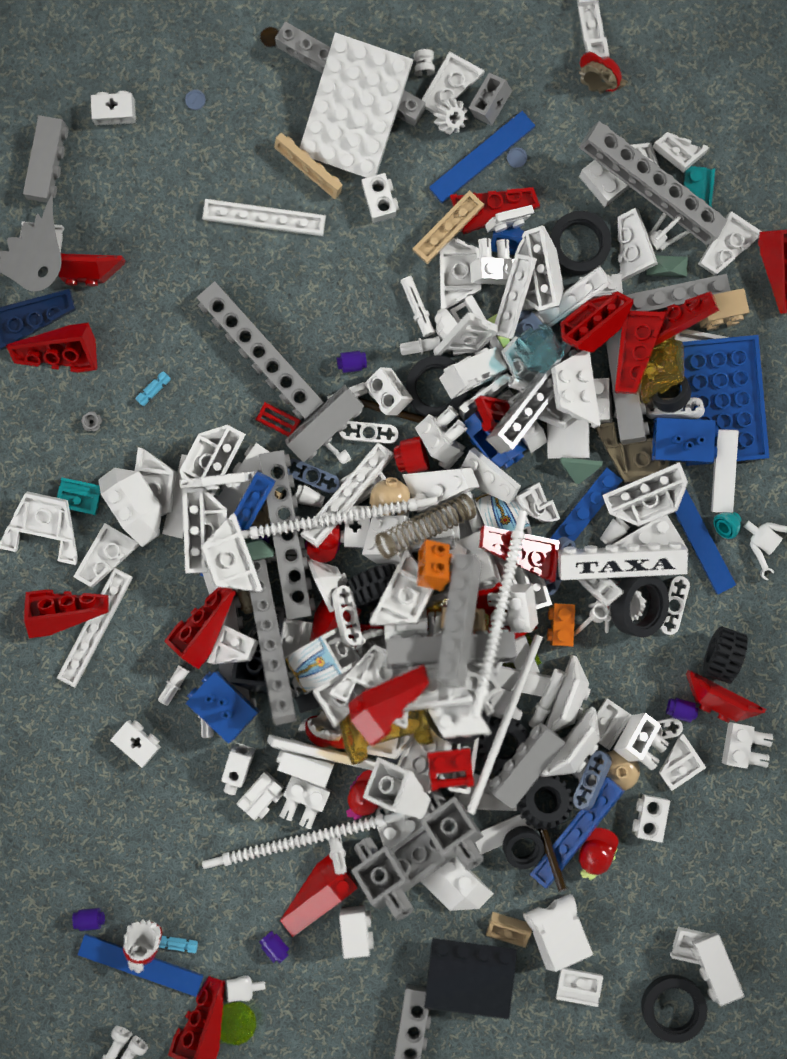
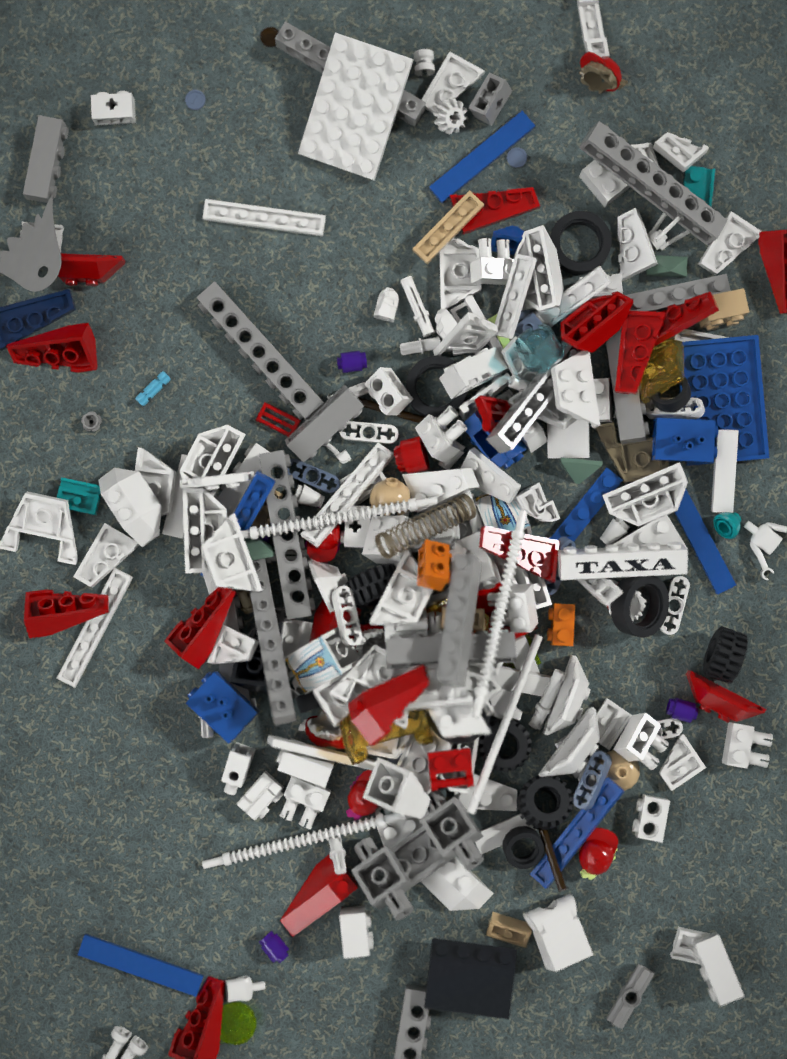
dark purple brick [72,908,105,931] -> none
white brick [110,720,161,767] -> none
white hair [123,919,163,973] -> none
white axle [158,665,190,706] -> none
medium azure axle [159,935,198,953] -> none
tan plate [274,133,343,199] -> none
white brick [362,173,399,223] -> none
white plate [485,205,535,233] -> none
light grey brick [489,722,566,809] -> none
white plate [556,968,603,1007] -> none
white plant [574,600,612,636] -> none
black tyre [641,974,707,1043] -> none
none -> white rock [374,287,399,322]
none -> light grey piece [606,963,654,1029]

